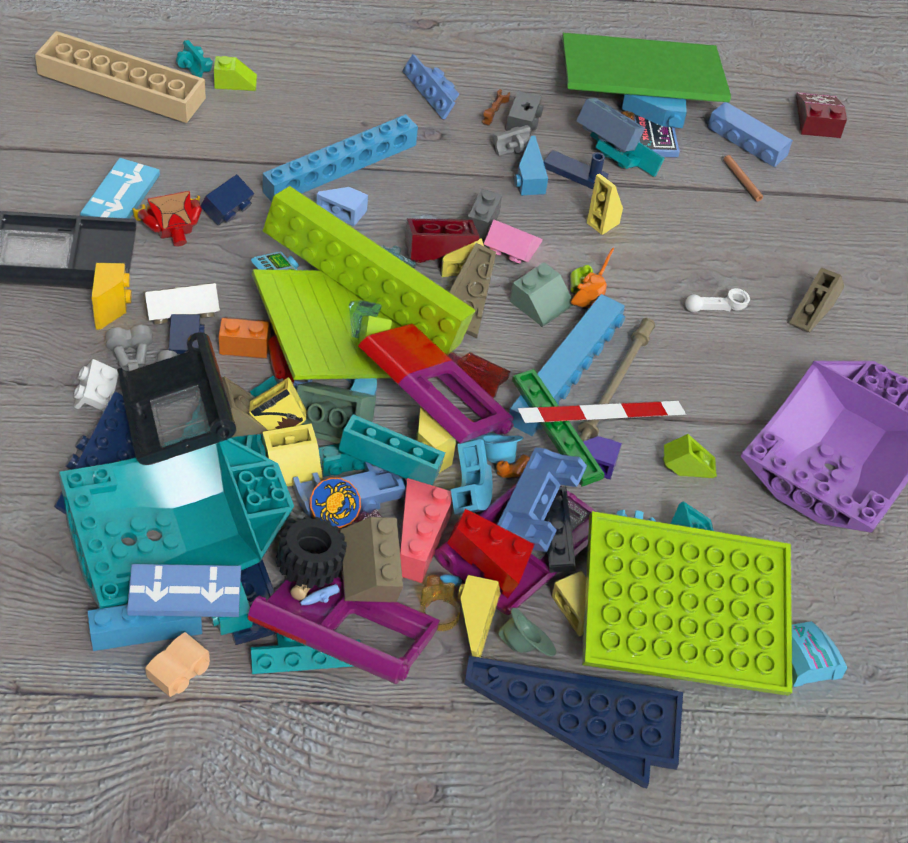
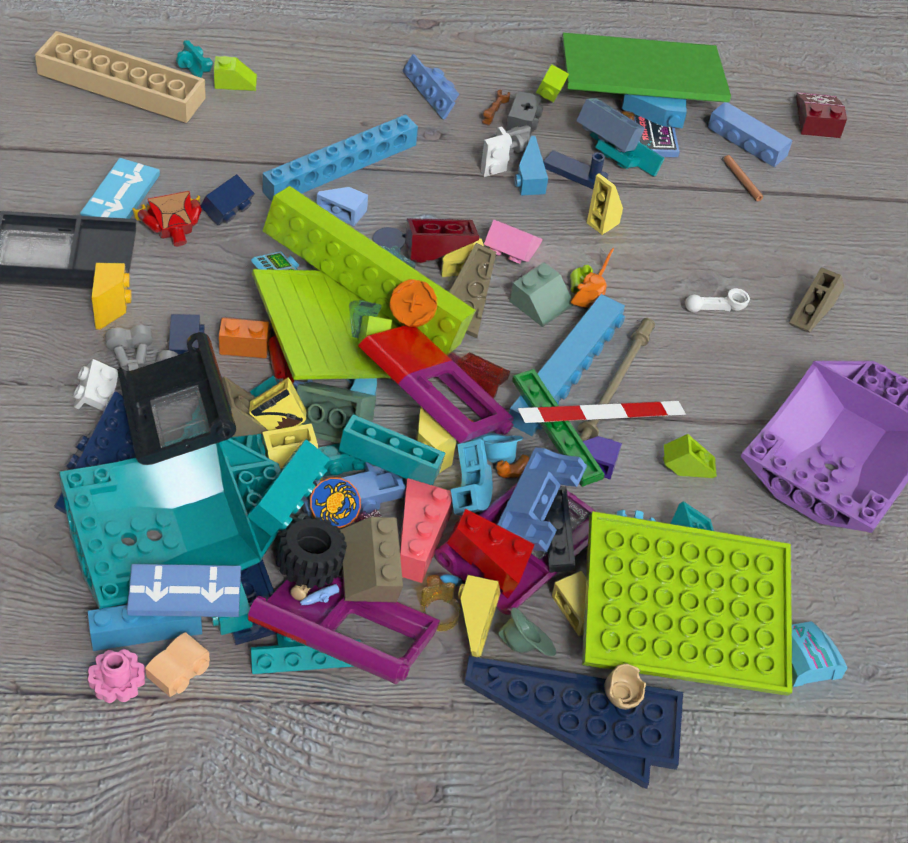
slope [143,283,220,324] -> none
dark grey brick [467,189,502,241] -> none
none -> bright pink plant [88,649,145,703]
none -> teal brick [247,439,330,536]
none -> dark blue piece [373,227,406,252]
none -> orange tile [390,279,438,327]
none -> white bracket [480,127,512,177]
none -> lime slope [536,64,569,103]
none -> tan hair [604,664,646,710]

